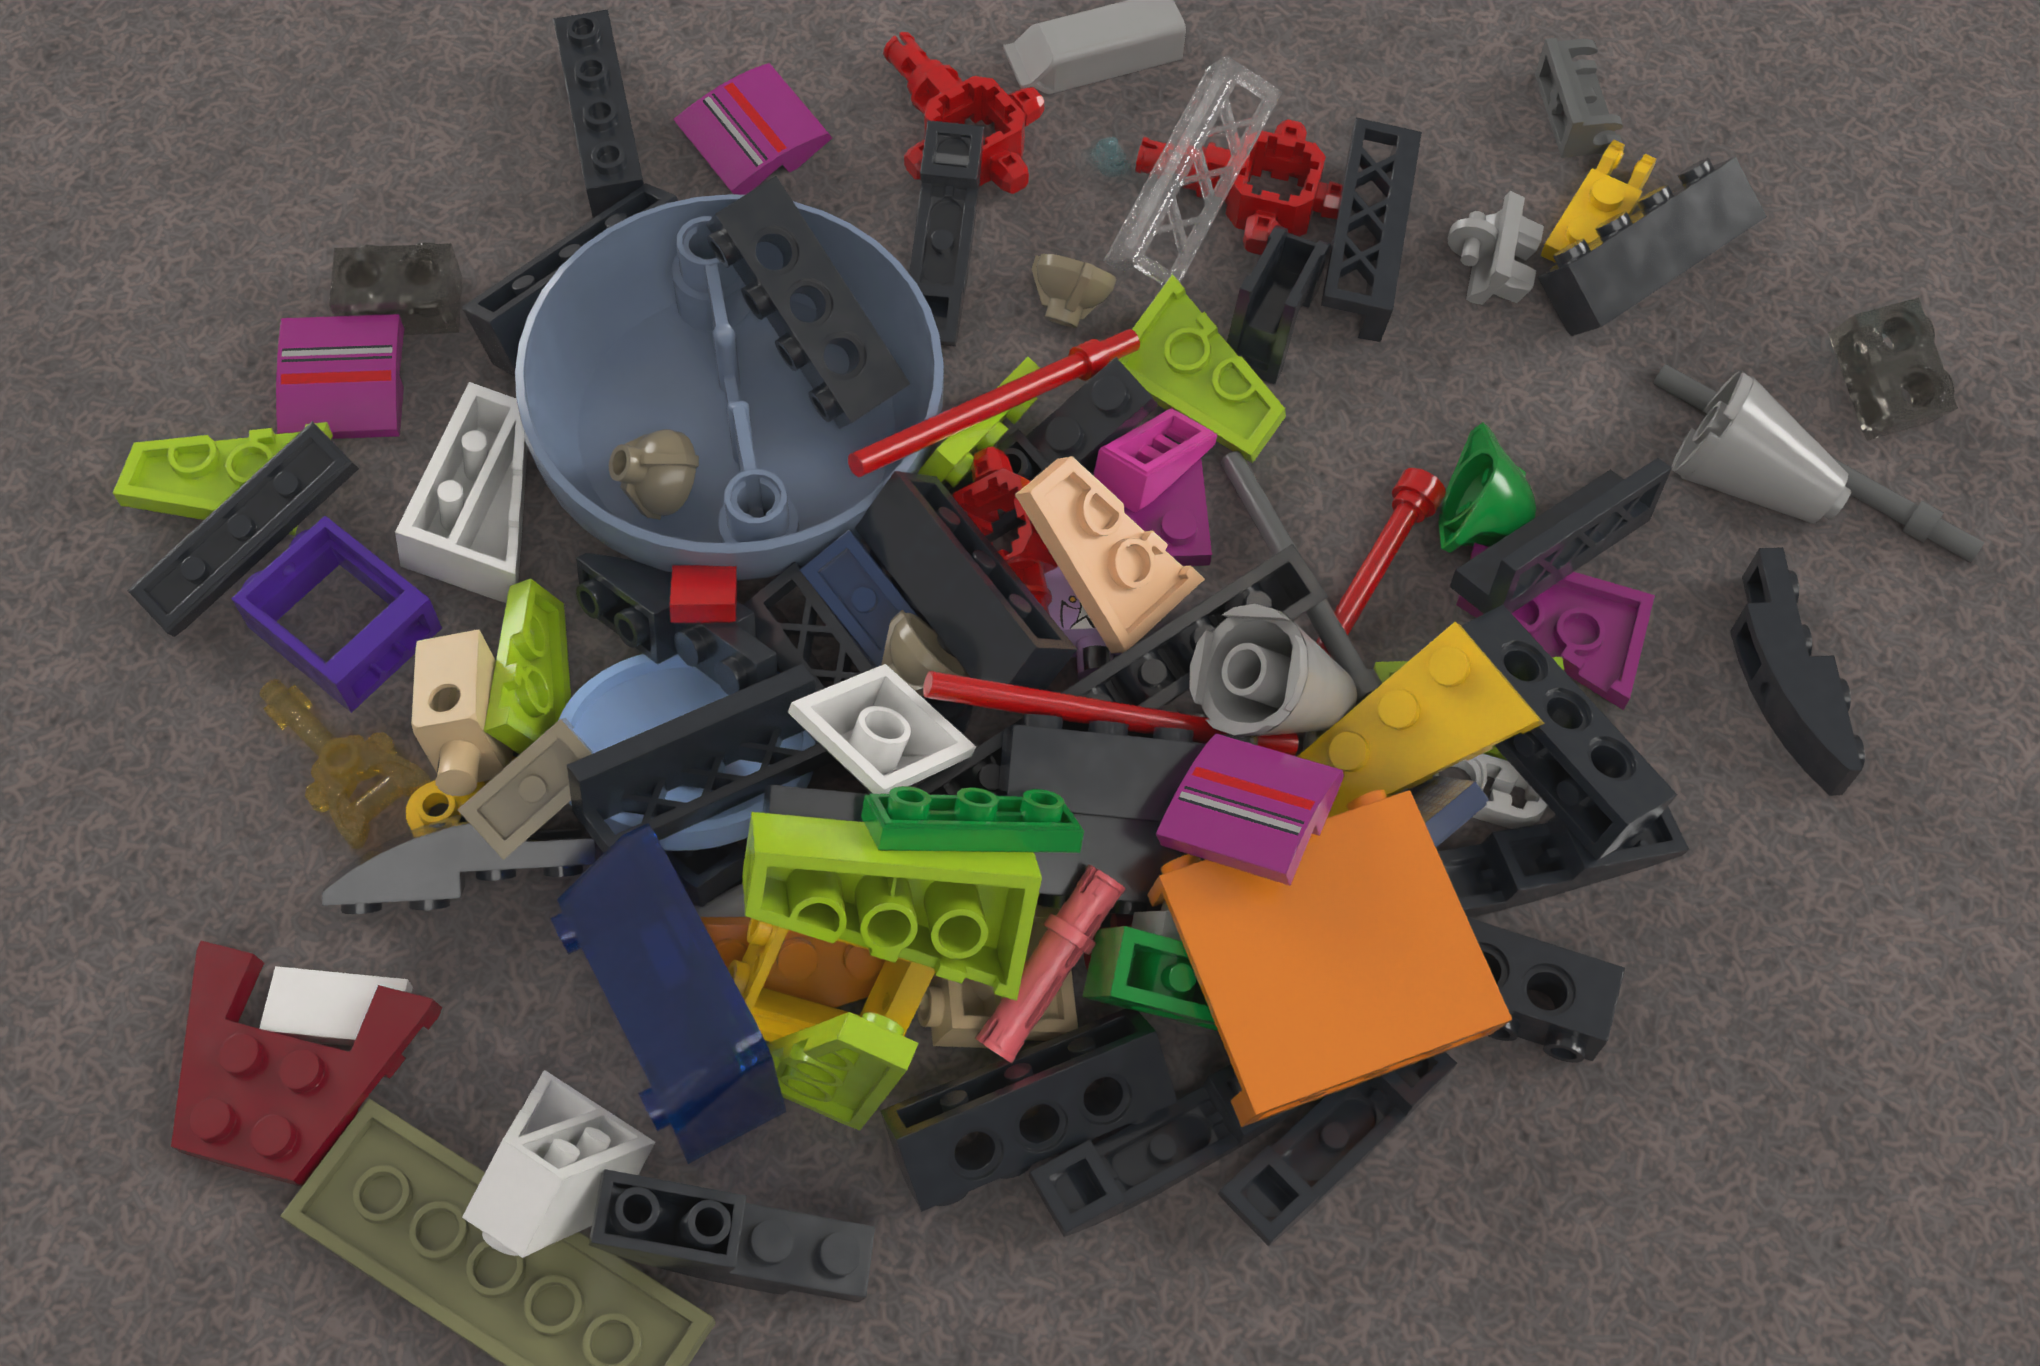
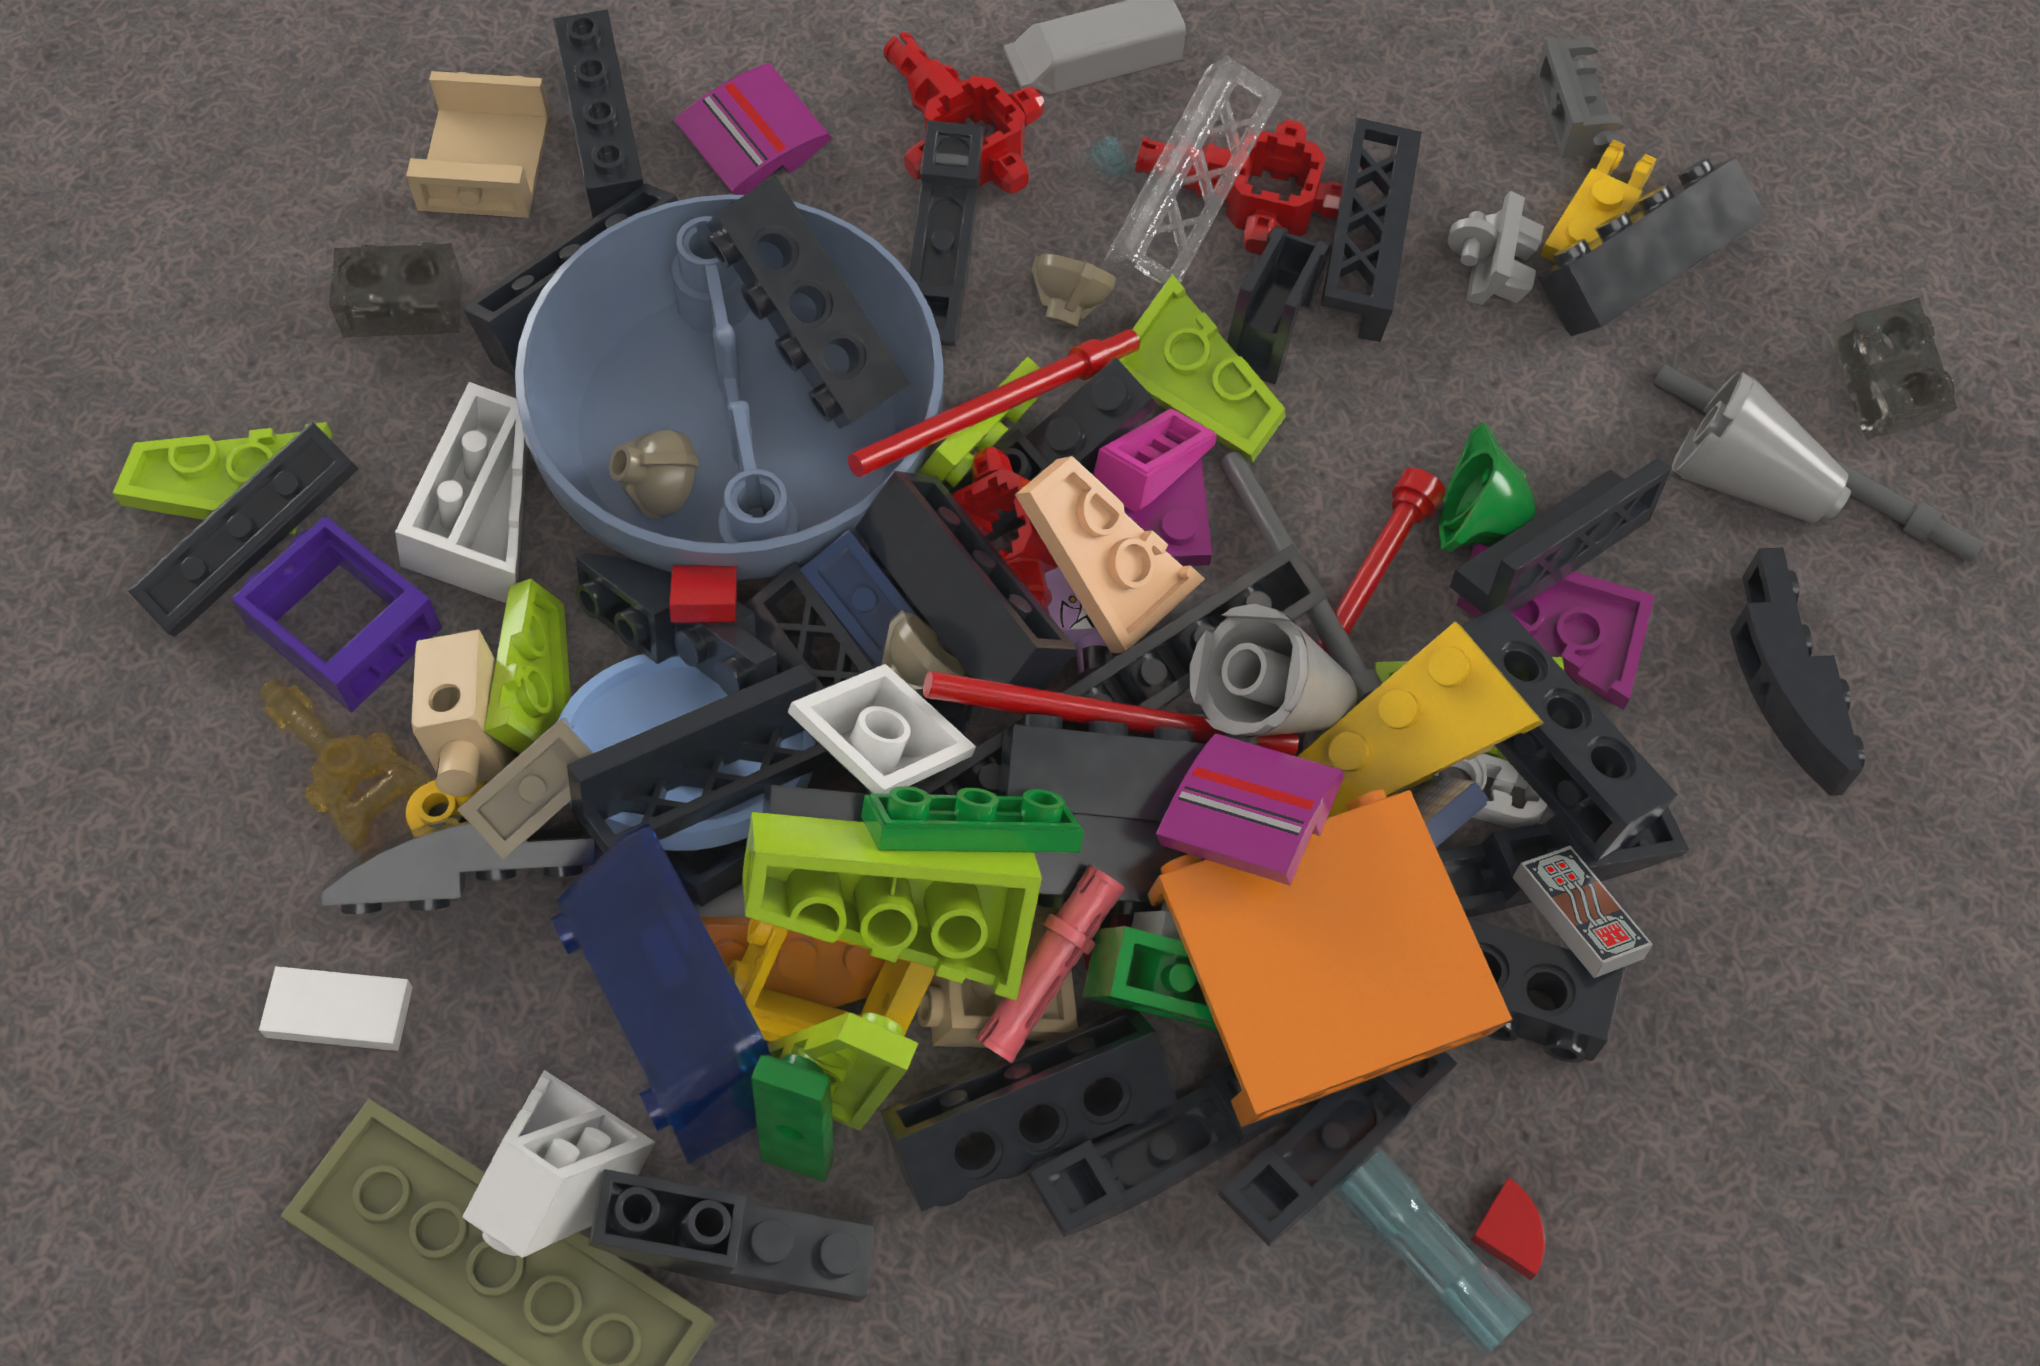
dark red wing [171,941,443,1187] -> none
magenta slope [276,314,404,439] -> none
none -> tan panel [406,71,551,218]
none -> green tile [751,1054,834,1183]
none -> clear light blue axle [1337,1150,1533,1356]
none -> red tile [1470,1177,1545,1280]
none -> tile [1513,846,1653,978]

